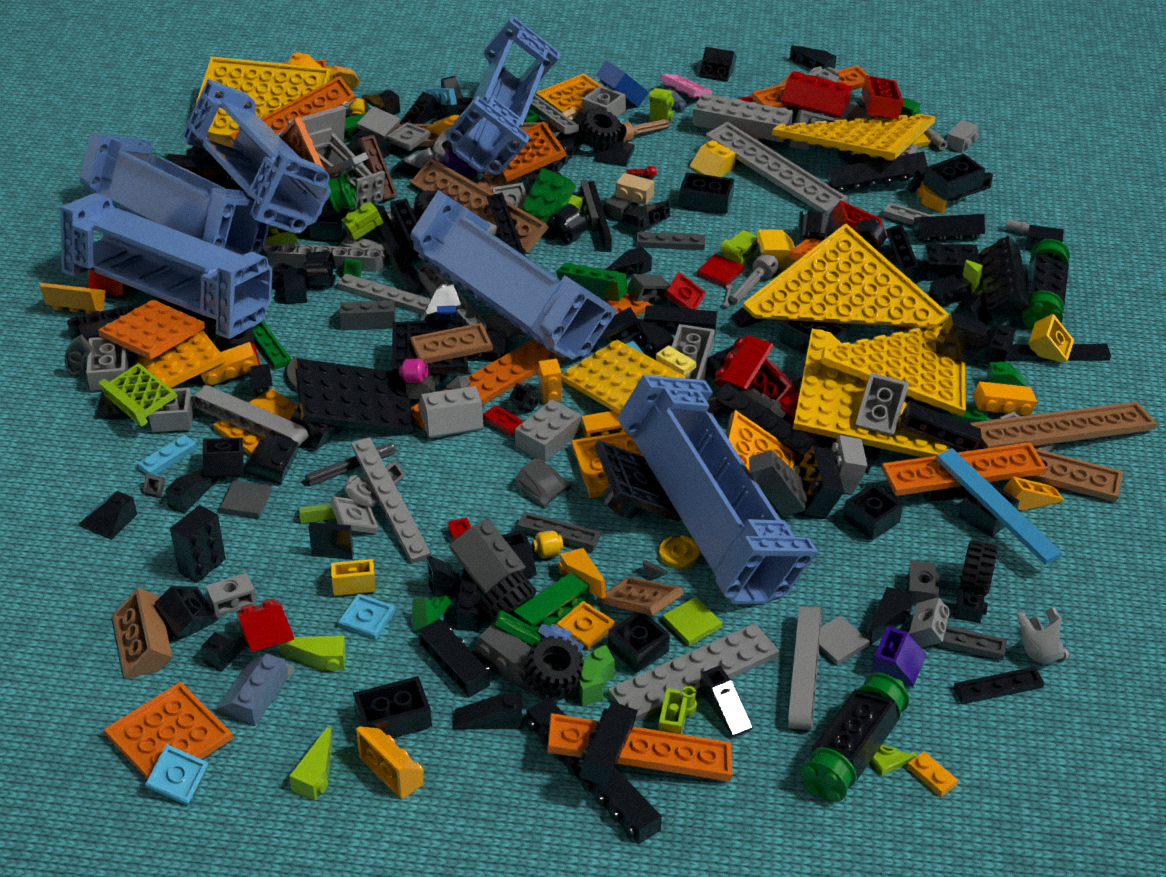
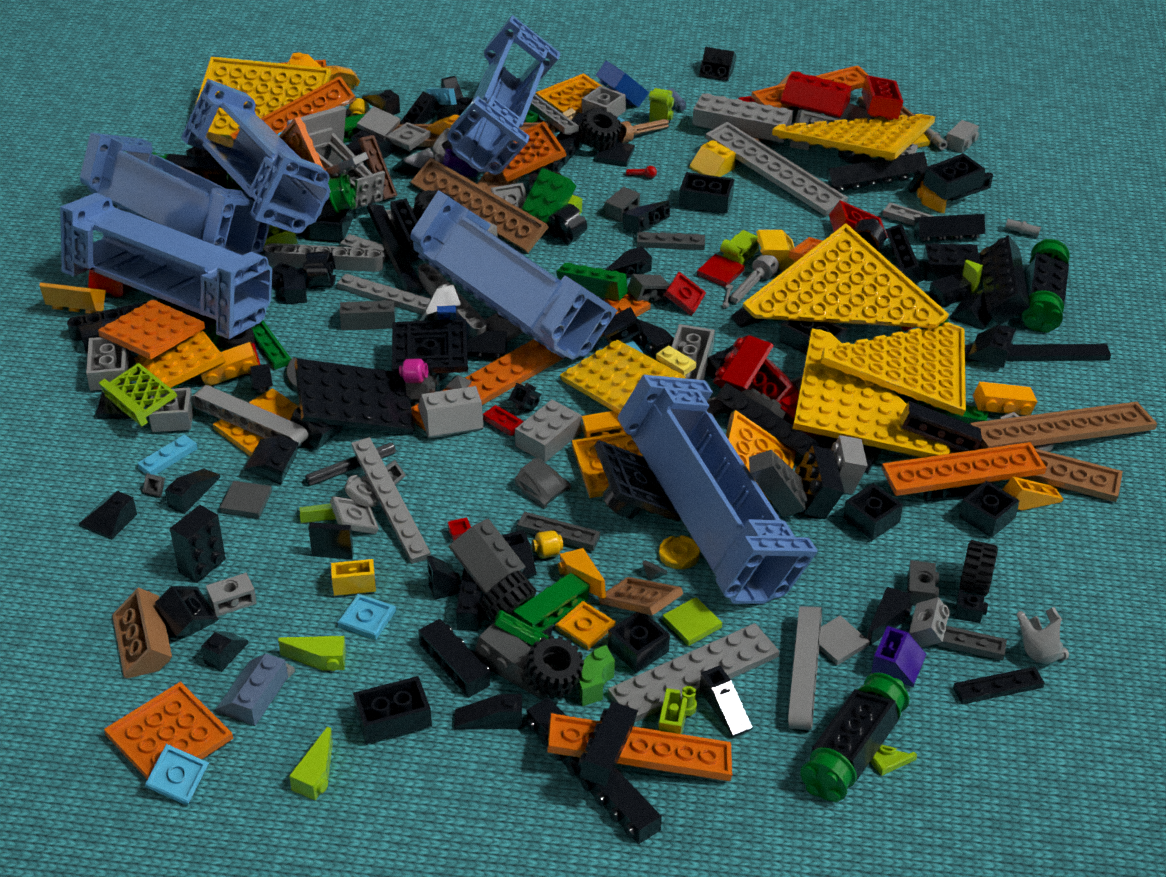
dark grey tile [64,334,93,377] -> none
black brick [202,437,244,478] -> none
red slope [236,599,295,652] -> none
lime brick [341,202,383,240] -> none
green tile [343,258,362,278] -> none
light orange slope [356,726,424,799] -> none
medium nougat tile [410,323,493,364] -> none
green slope [412,596,451,632] -> none
black tile [486,192,525,256] -> none
light orange brick [538,359,562,404] -> none
medium blue plate [538,624,584,652] -> none
dark grey plate [578,180,598,232] -> none
black tile [588,181,612,252] -> none
tan brick [616,173,654,205] -> none
black brick [644,305,717,339] -> none
bright pink plate [659,74,713,98] -> none
black slope [790,45,837,70] -> none
black brick [797,211,833,239] -> none
light grey tile [809,67,839,82] -> none
light grey slope [855,373,909,436] -> none
green brick [900,98,921,118] -> none
light orange plate [907,751,958,797] -> none
black brick [935,312,987,364] -> none
dark azure tile [936,448,1062,565] -> none
green slope [986,362,1027,387] -> none
black brick [1025,225,1064,251] -> none
yellow slope [1028,314,1074,363] -> none

